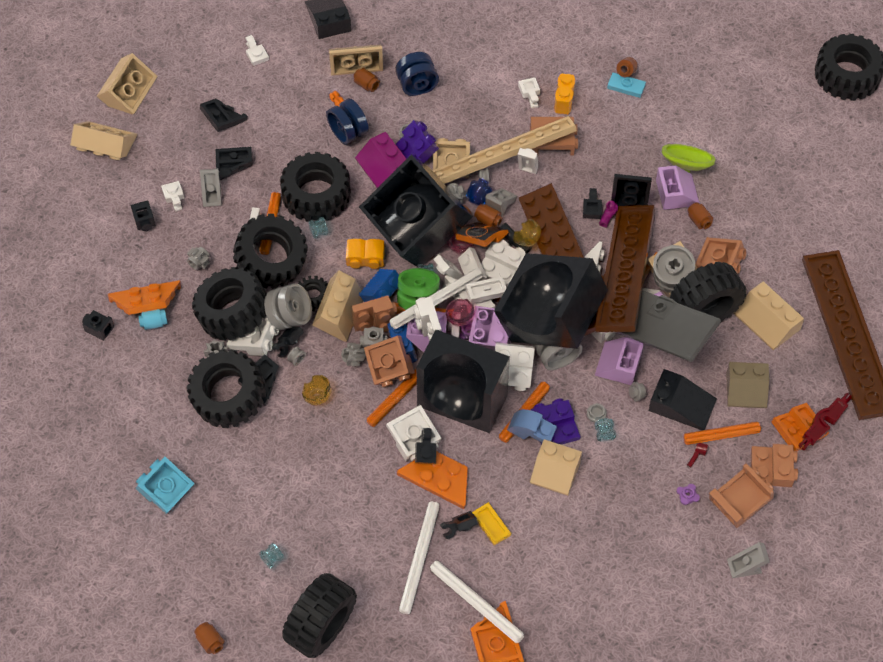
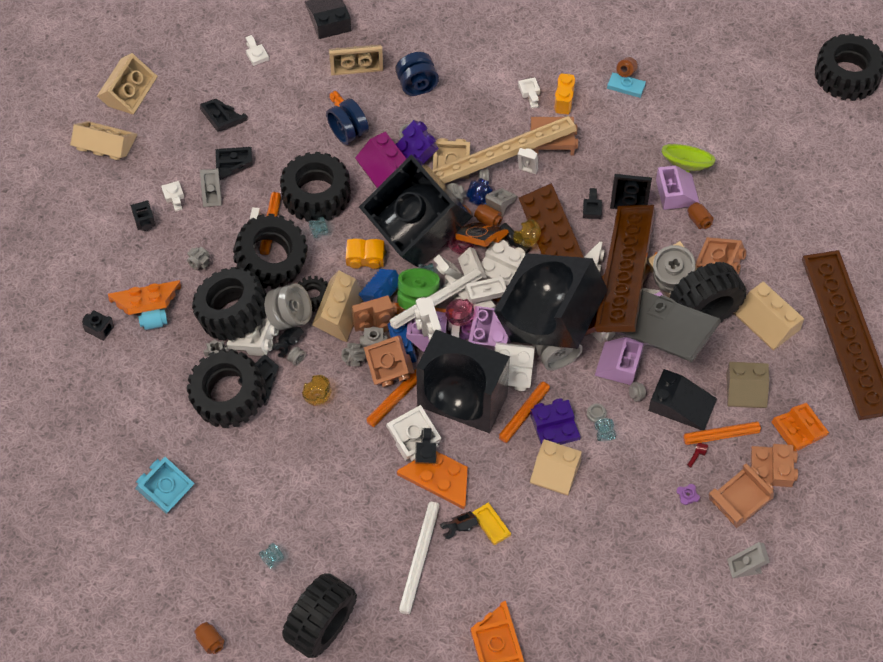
dark orange brick [354,68,380,92] -> none
white axle [430,561,524,643] -> none
medium blue brick [507,409,557,443] -> none
magenta arm [599,200,618,228] -> none
dark red piece [798,393,852,450] -> none

